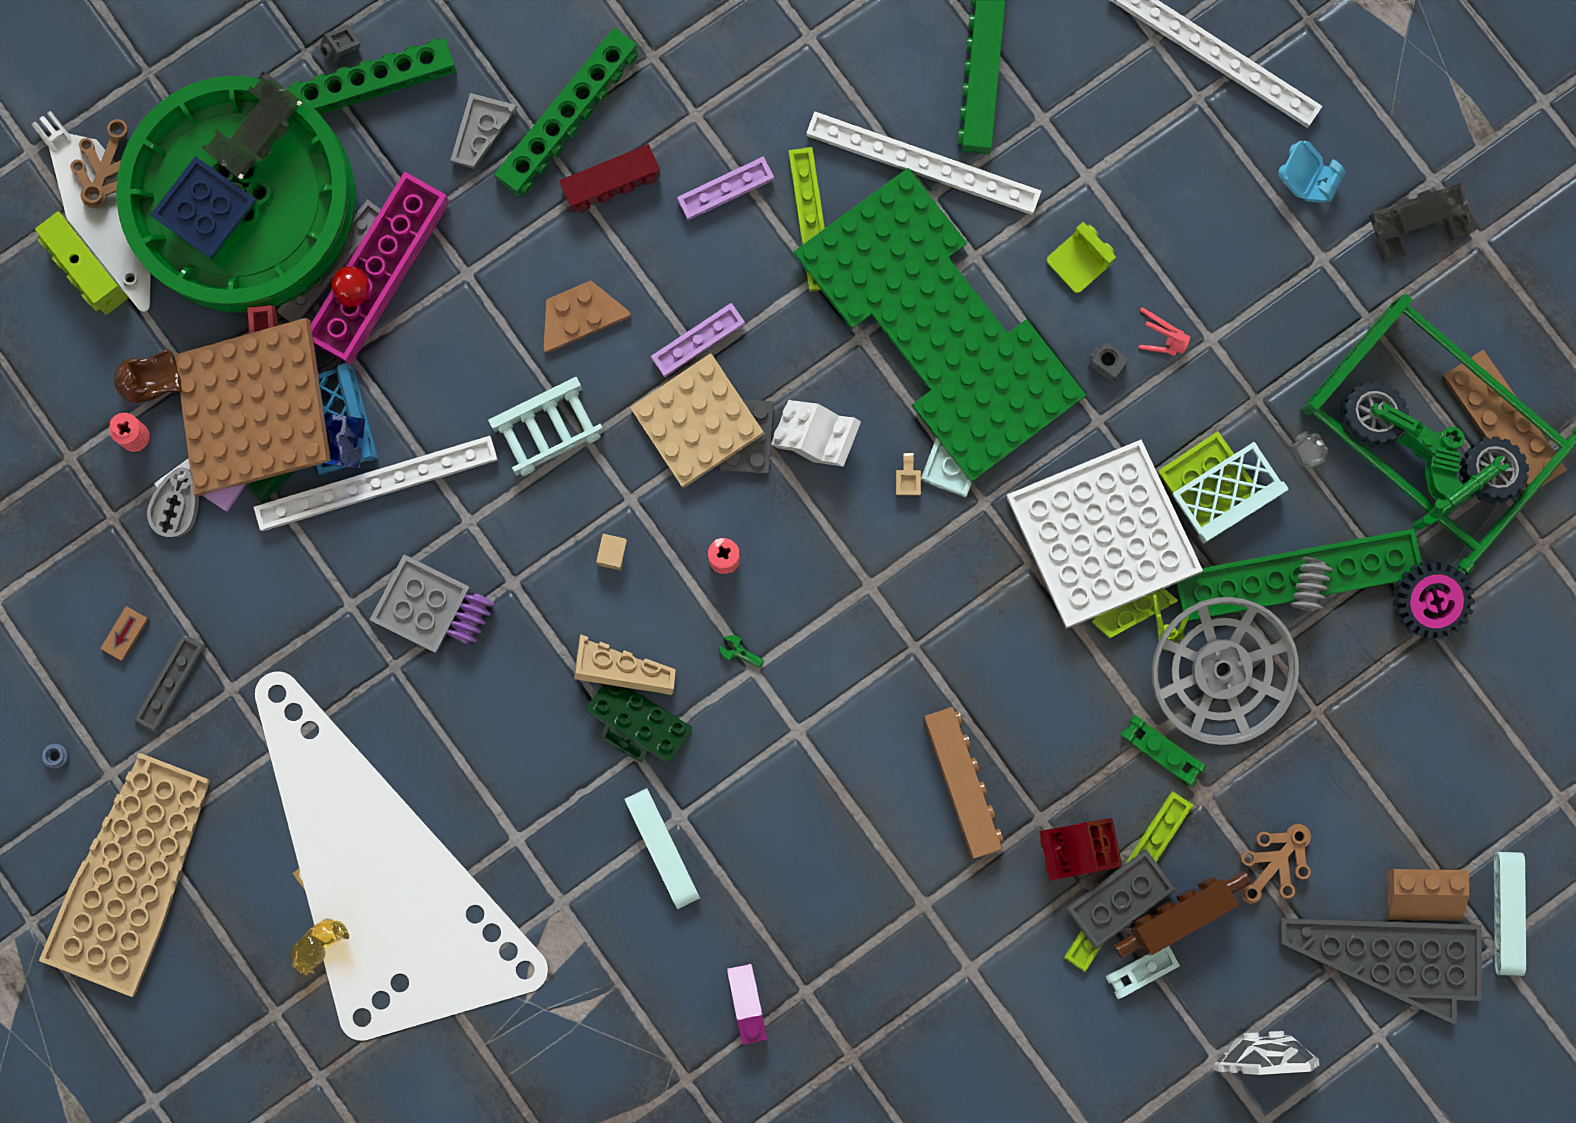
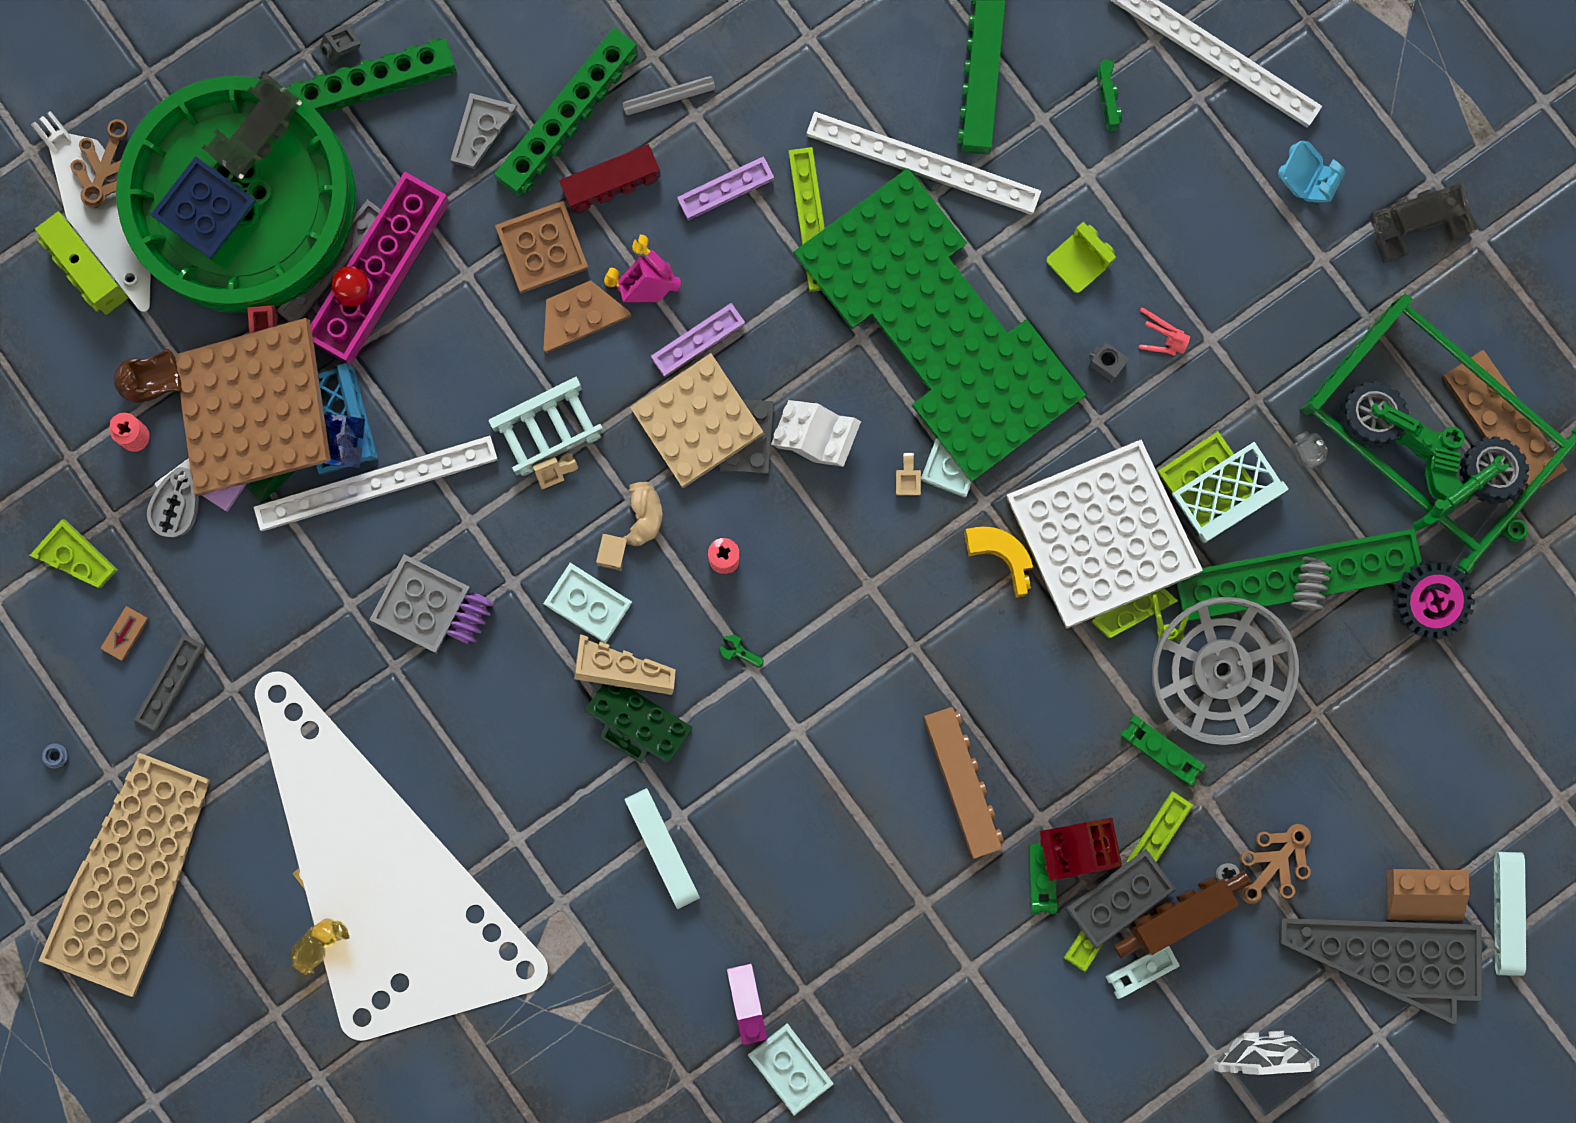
none -> lime wing [29,519,118,588]
none -> medium nougat plate [495,201,589,294]
none -> tan plate [532,453,578,489]
none -> light aqua tile [543,563,632,643]
none -> dark pink torso [604,235,681,303]
none -> light grey axle [623,76,715,115]
none -> tan animal [623,482,663,546]
none -> light aqua tile [748,1023,834,1116]
none -> yellow arch [964,527,1033,598]
none -> green plate [1029,844,1057,915]
none -> green plate [1097,60,1122,132]
none -> light grey bush [1216,863,1240,881]
none -> green plate [1503,519,1527,543]

